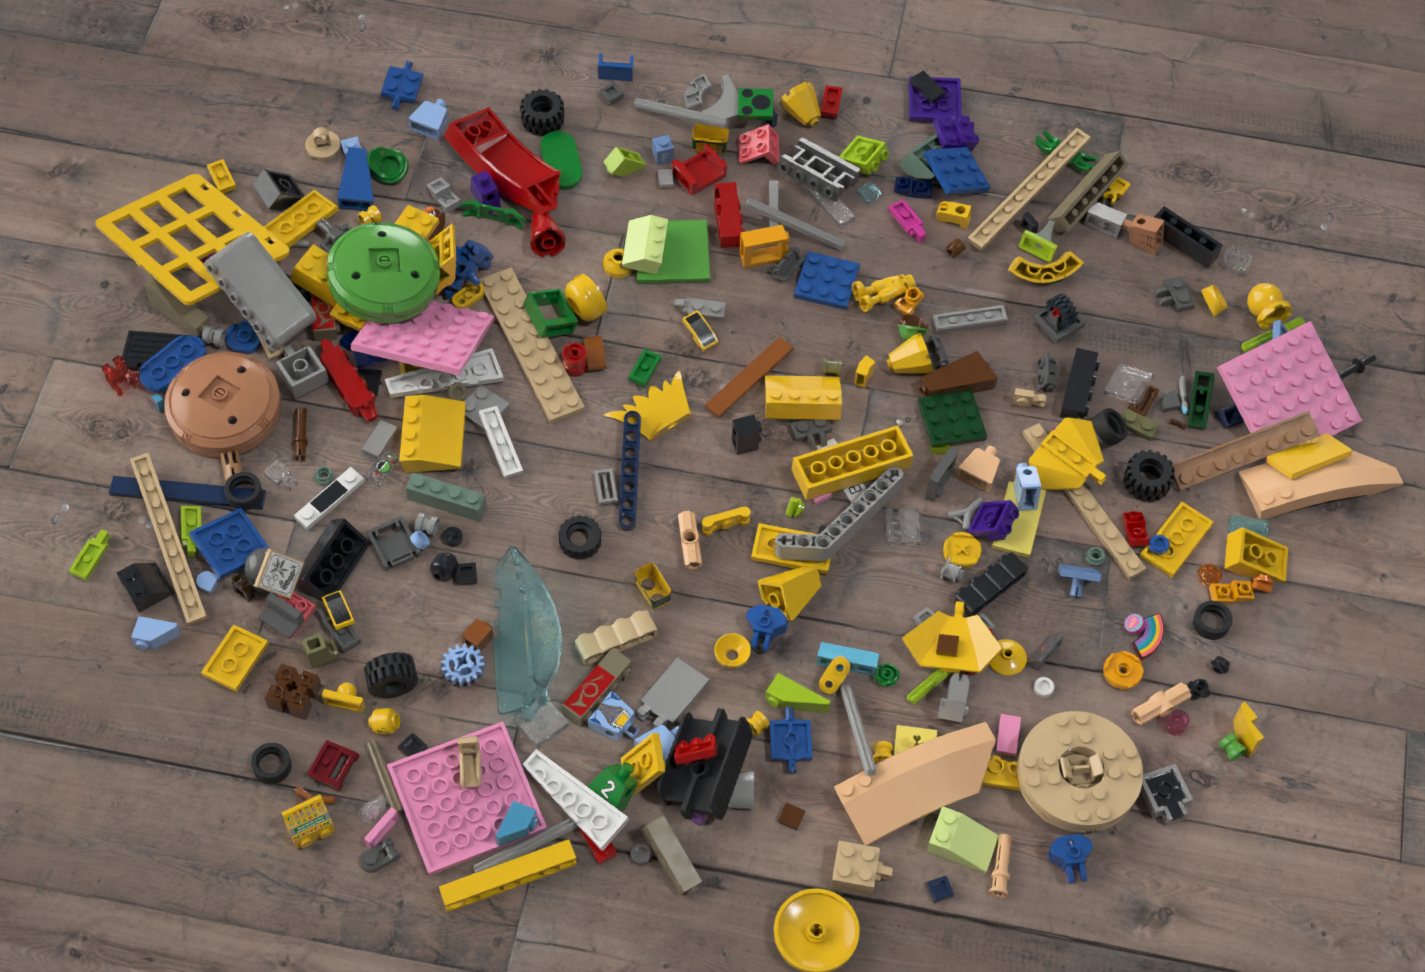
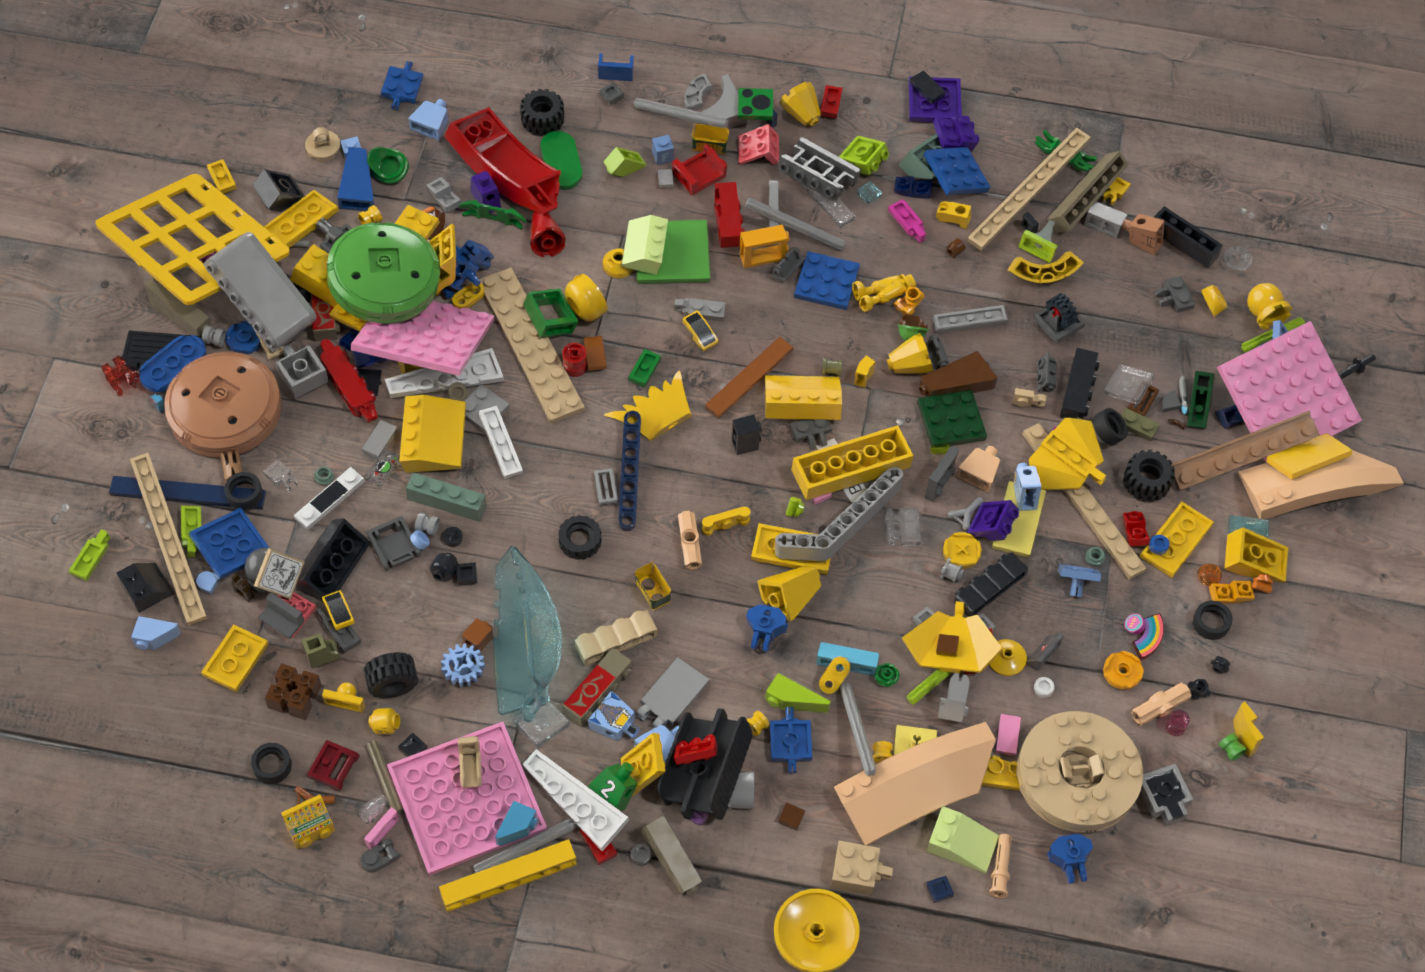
reddish brown pin [293,407,308,461] -> none
yellow piece [714,633,751,669] -> none

